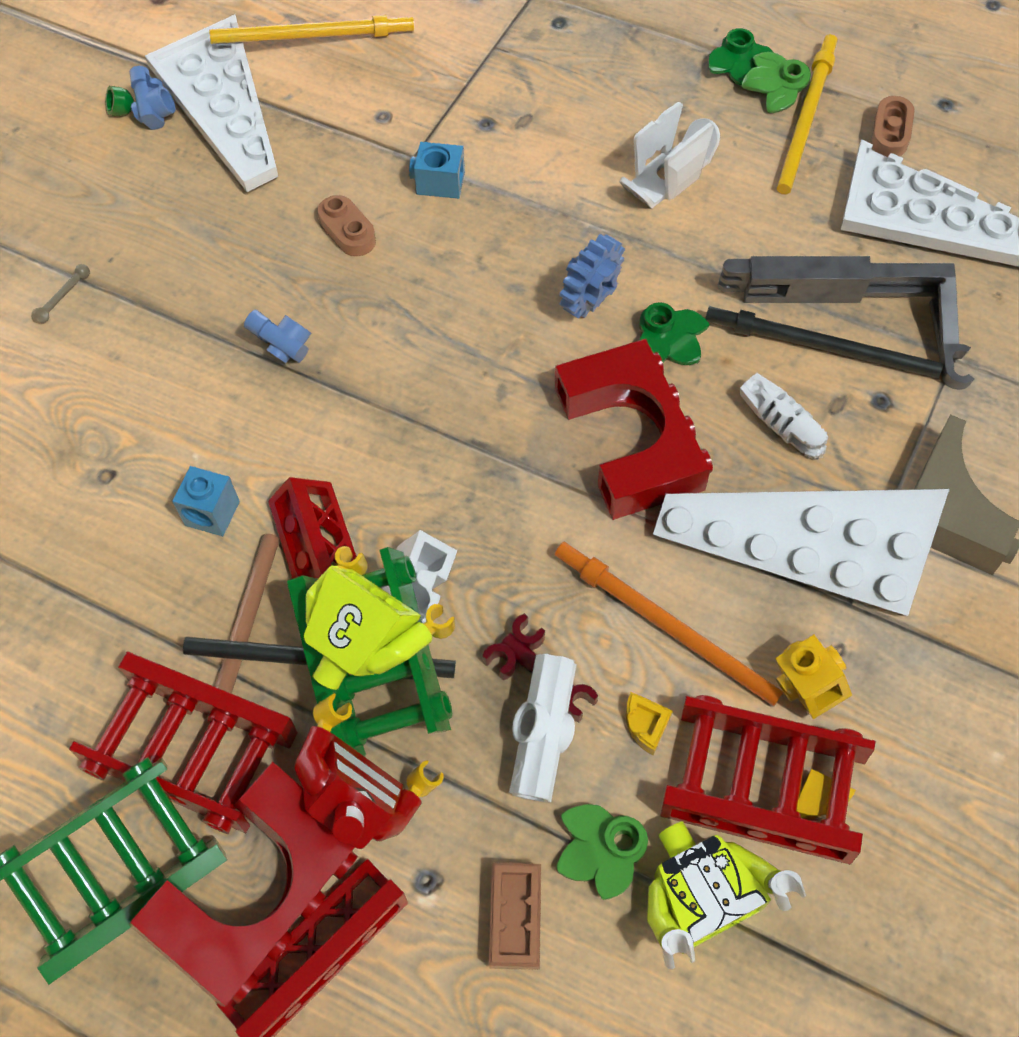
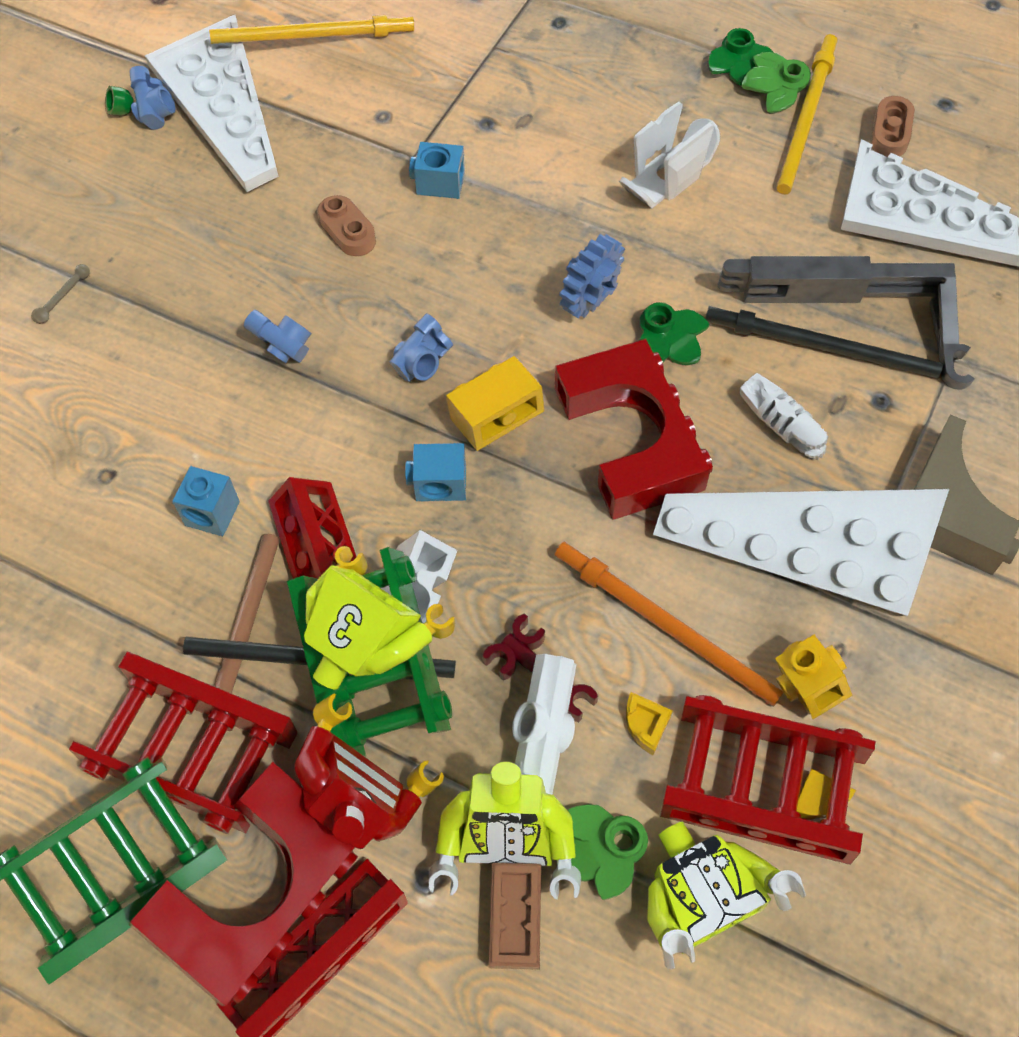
none -> medium blue plate [389,313,453,382]
none -> dark azure brick [405,443,466,501]
none -> neon yellow torso [429,762,581,900]
none -> yellow brick [446,355,544,451]

